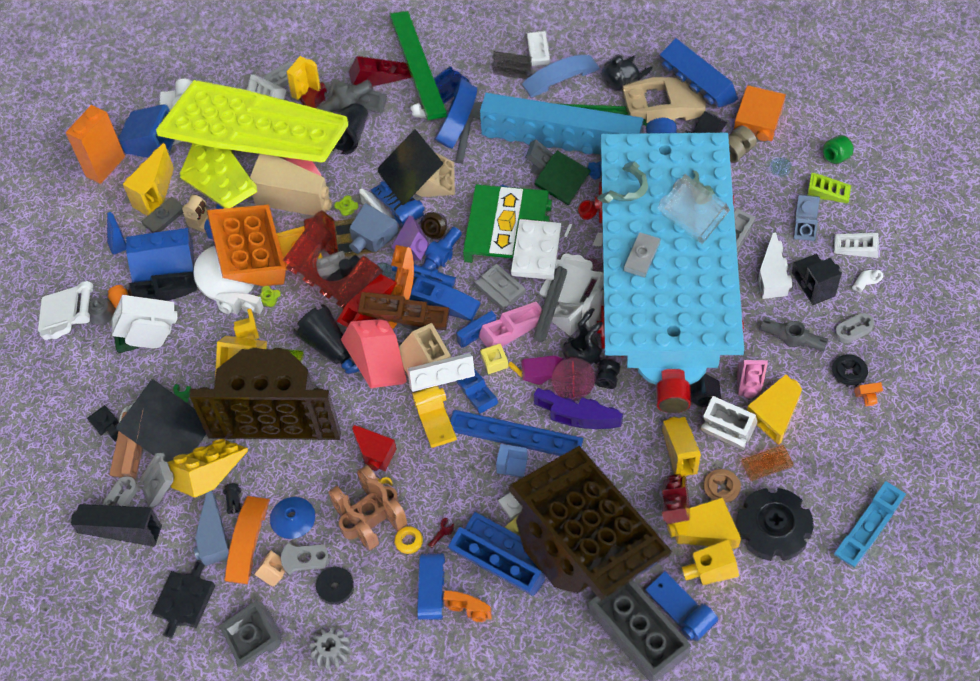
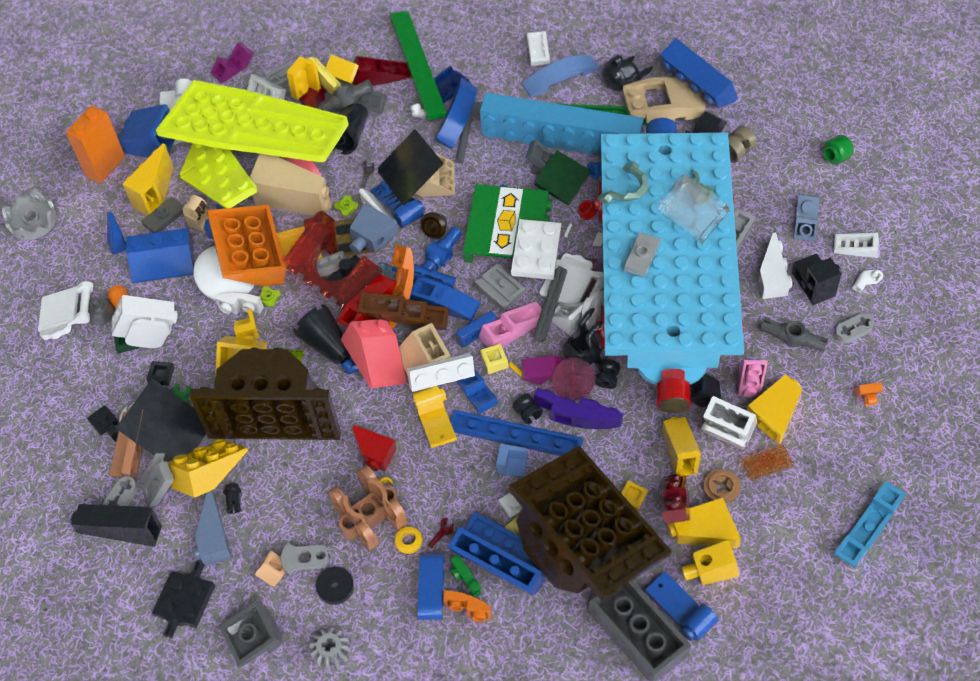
black slope [128,272,197,301] -> none
orange slope [225,496,270,585] -> none
blue dish [270,497,315,539] -> none
medium lavender slope [391,216,429,261] -> none
clear smoke plate [492,51,532,79] -> none
orange brick [734,85,786,141] -> none
black piece [736,488,814,561] -> none
clear light blue tile [770,158,792,177] -> none
lime slope [807,173,851,203] -> none
black gear [832,354,868,387] -> none
none -> light grey plate [2,189,57,240]
none -> black plate [146,361,175,386]
none -> magenta slope [211,42,254,84]
none -> light yellow slope [308,57,342,95]
none -> yellow slope [326,54,359,84]
none -> clear smoke hand [360,161,375,188]
none -> green plate [450,555,482,597]
none -> black wheel [512,393,543,425]
none -> yellow tile [621,480,649,511]

